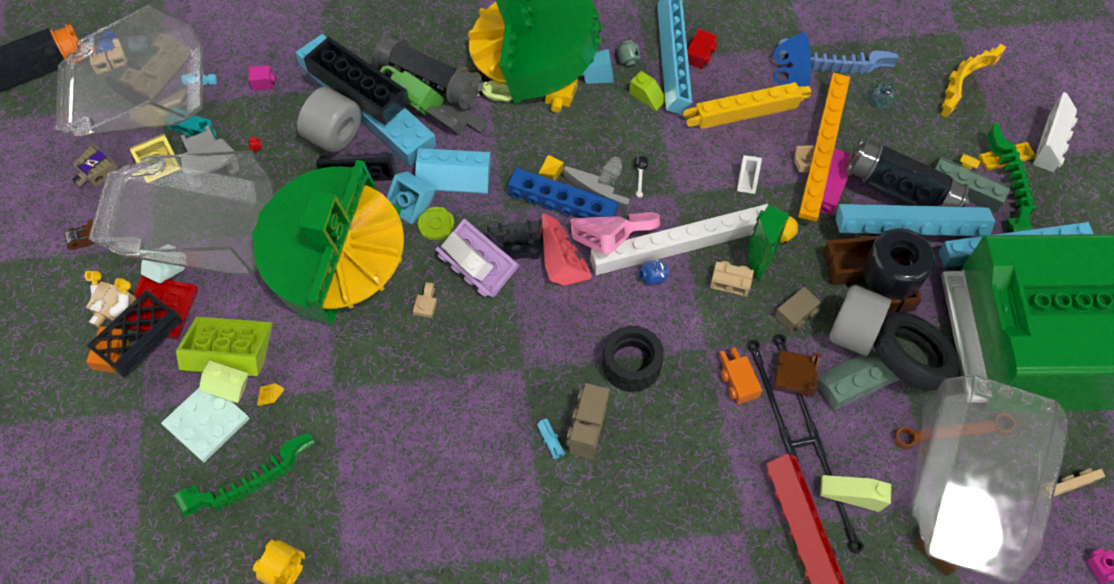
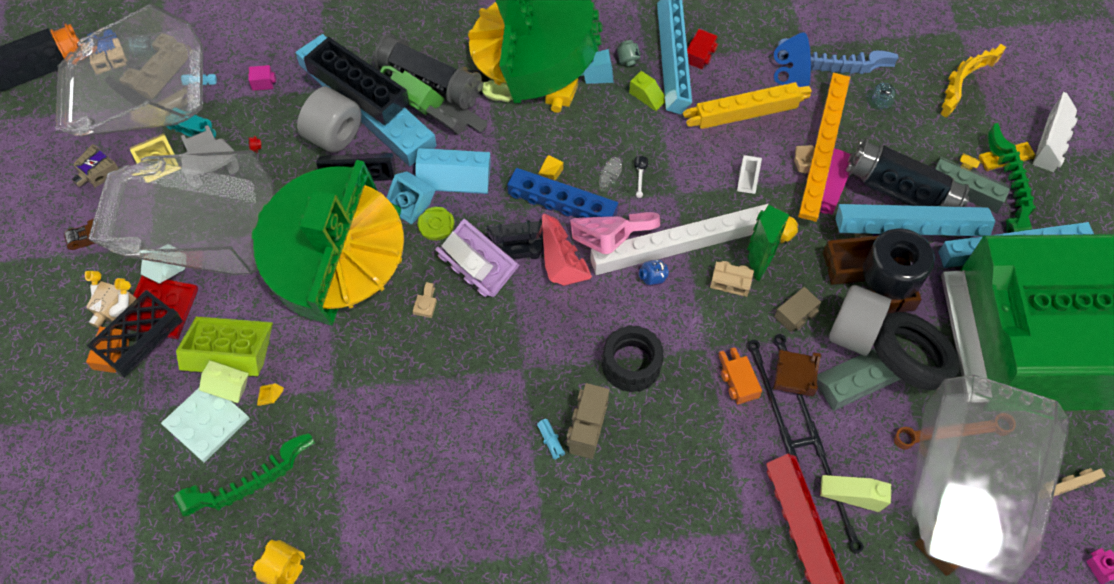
light grey slope [564,166,630,214] -> none

